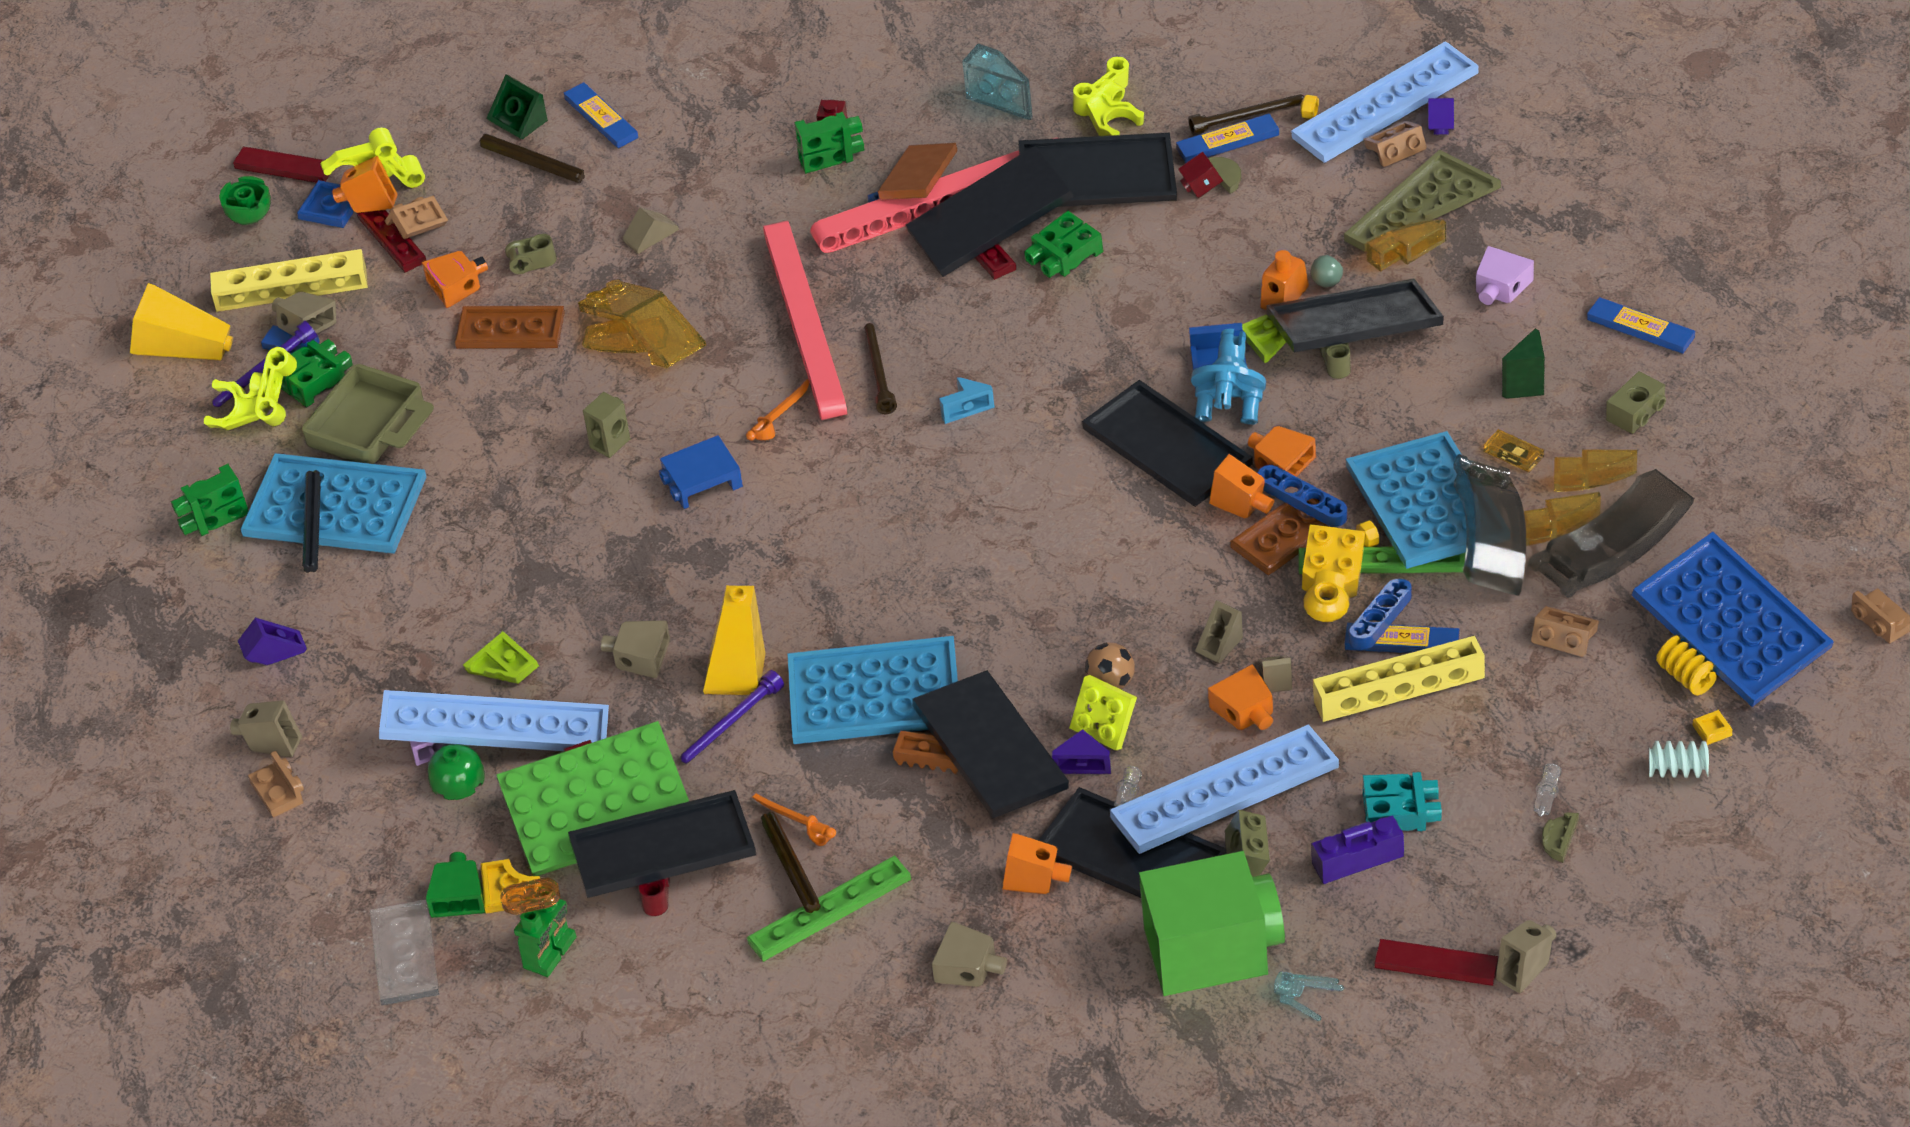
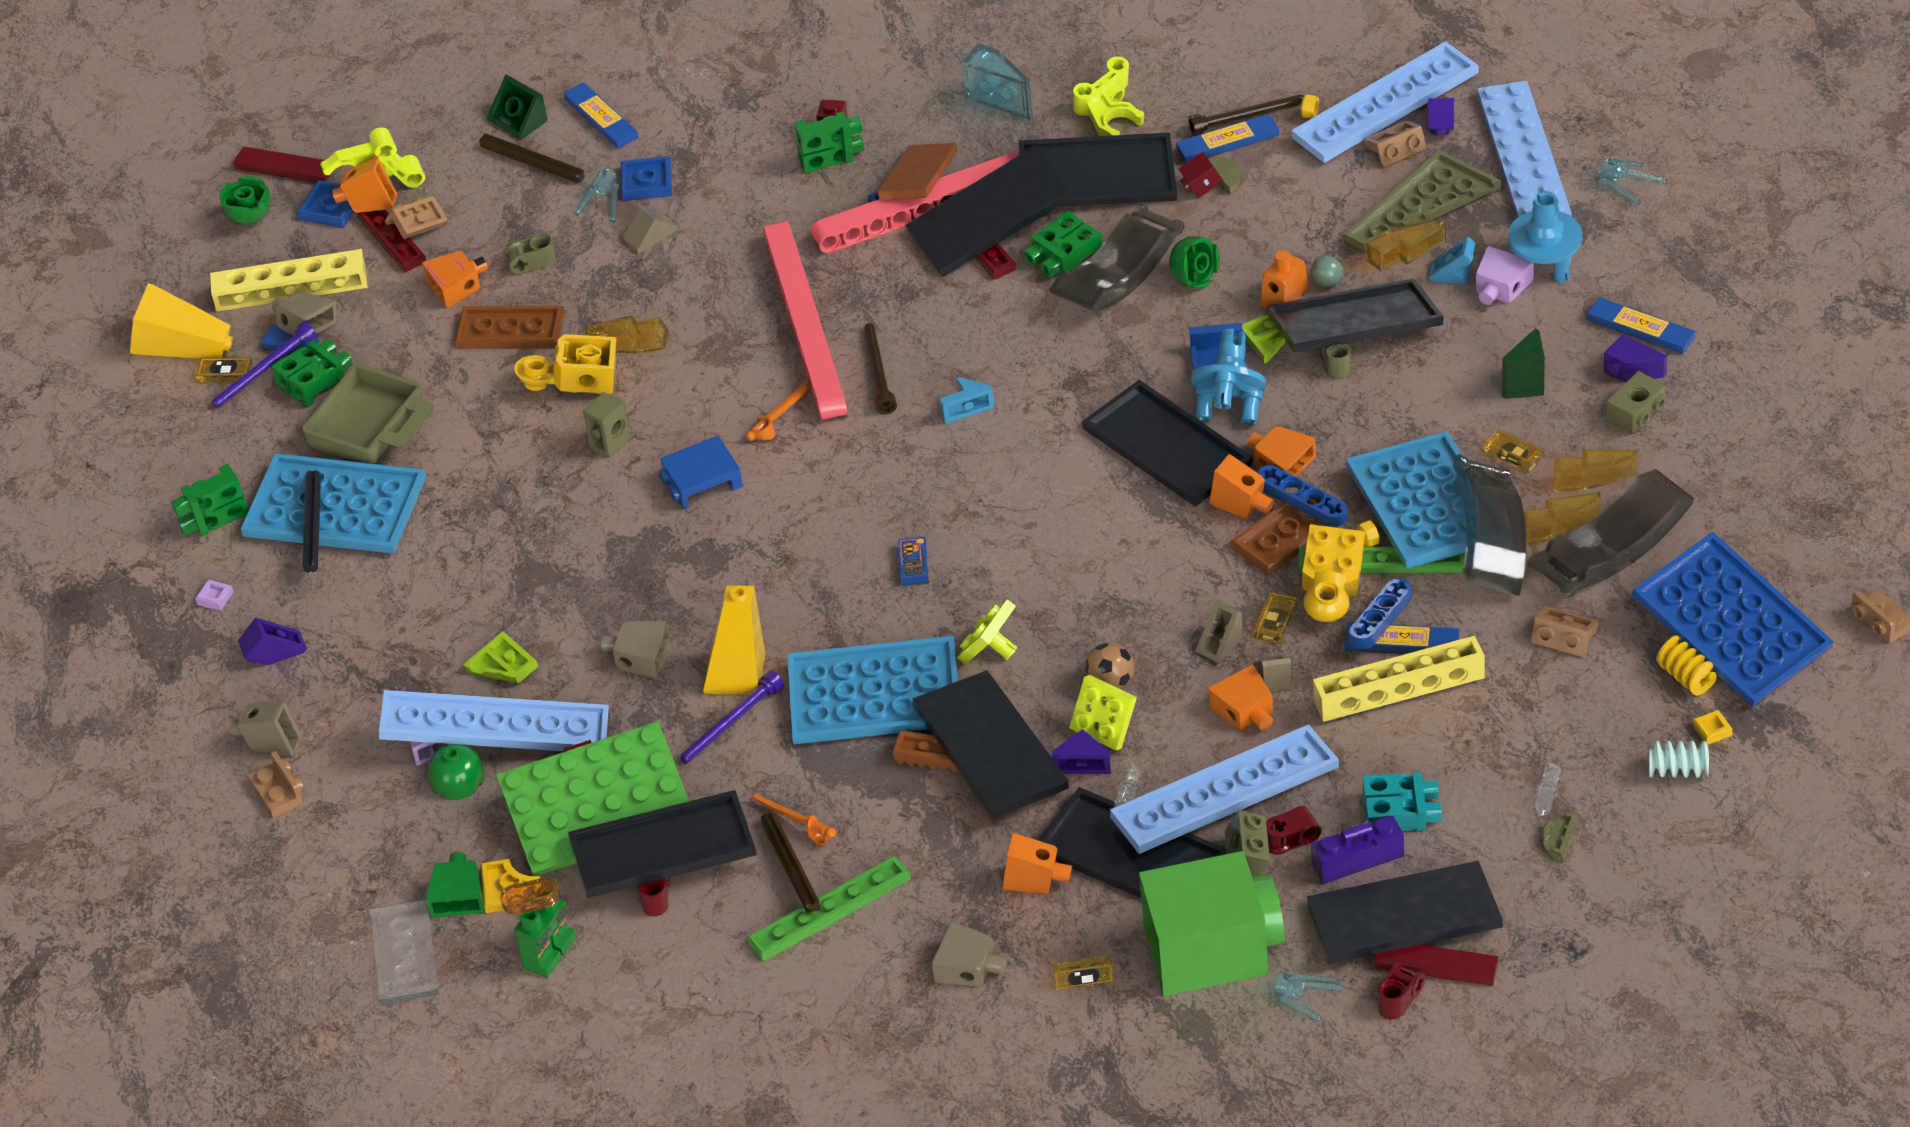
neon yellow piece [204,347,297,431] -> none
clear yellow windscreen [578,280,706,368] -> none
dark tan torso [1496,920,1557,994] -> none
none -> lavender tile [195,580,233,611]
none -> tile [196,357,253,382]
none -> yellow brick [514,334,616,394]
none -> clear light blue plant [575,168,620,223]
none -> blue tile [621,156,673,201]
none -> tile [898,537,929,585]
none -> neon yellow plate [957,599,1017,665]
none -> clear smoke windscreen [1049,204,1185,311]
none -> clear yellow tile [1052,955,1114,990]
none -> green cylinder [1169,236,1220,288]
none -> clear yellow tile [1254,592,1297,644]
none -> dark red piece [1266,806,1322,855]
none -> black tile [1307,860,1503,964]
none -> dark red piece [1378,961,1426,1020]
none -> dark azure slope [1428,237,1475,284]
none -> light blue plate [1477,81,1572,218]
none -> dark azure piece [1508,191,1582,283]
none -> clear light blue plant [1599,157,1667,205]
none -> dark purple slope [1604,334,1667,382]

